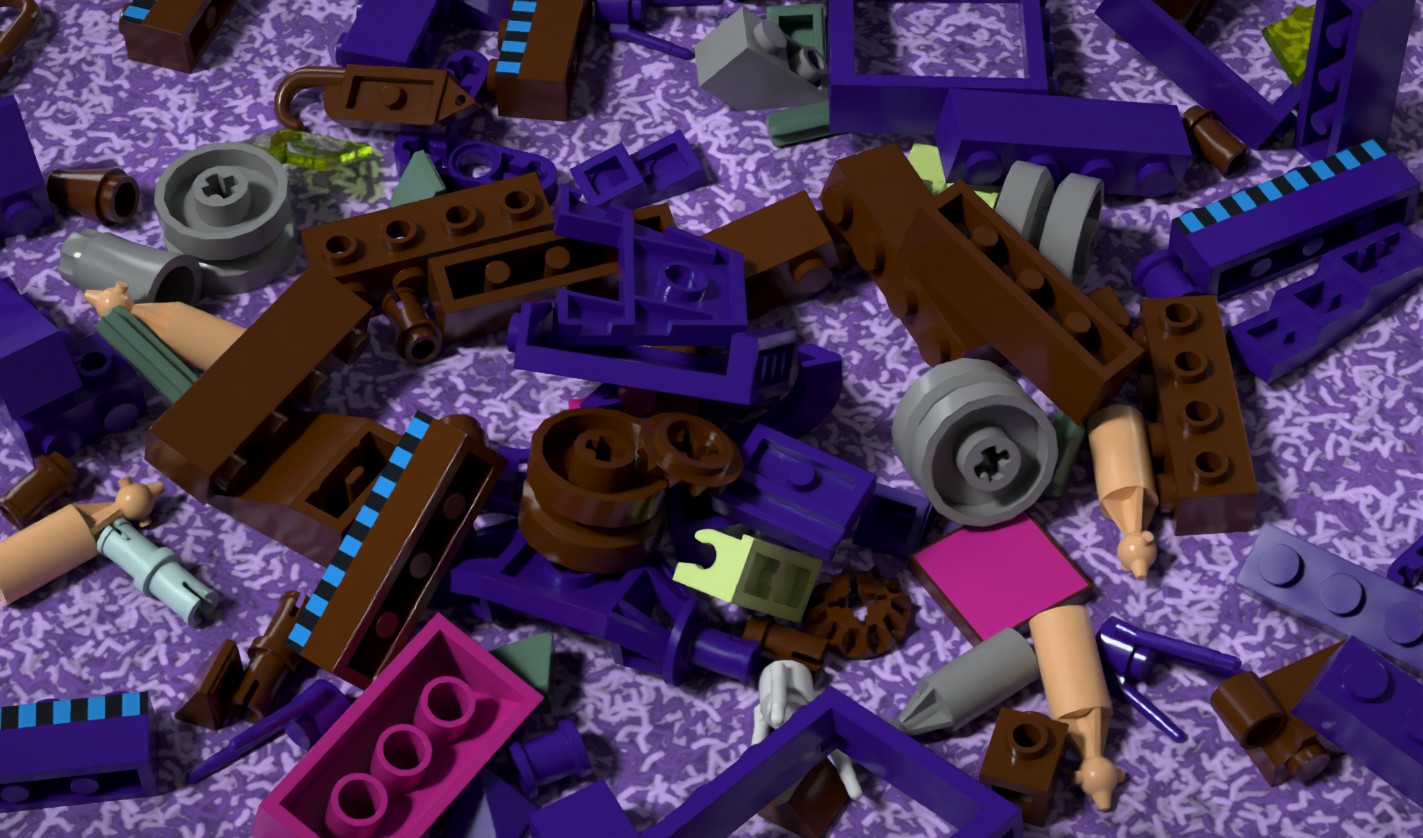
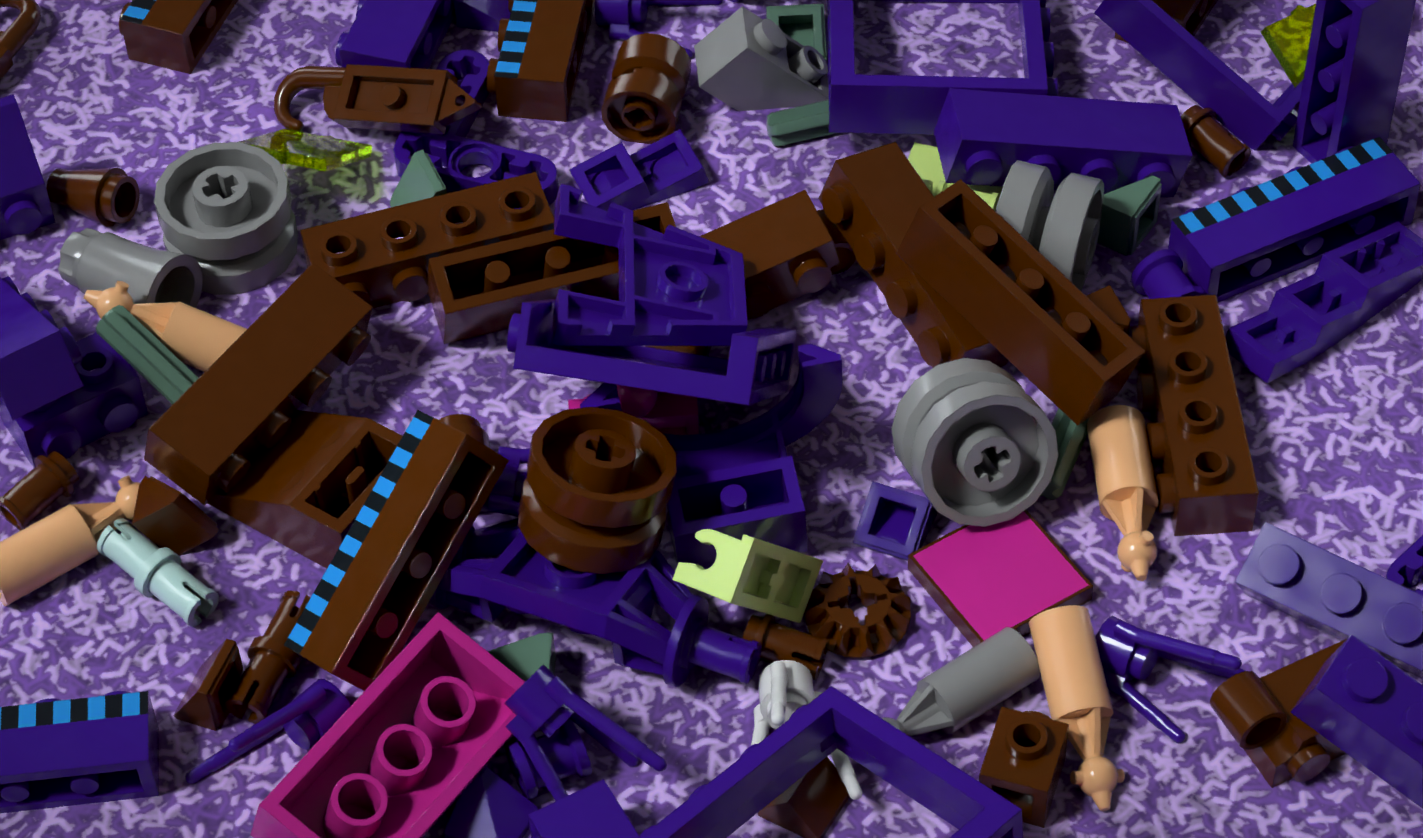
reddish brown pin [381,287,443,364] -> none
reddish brown gear [636,412,743,497] -> none
dark purple plate [711,423,877,564] -> none
none -> reddish brown slope [132,476,219,555]
none -> dark purple plant [504,664,667,801]
none -> reddish brown wheel [601,33,691,144]
none -> sand green slope [1097,175,1162,256]

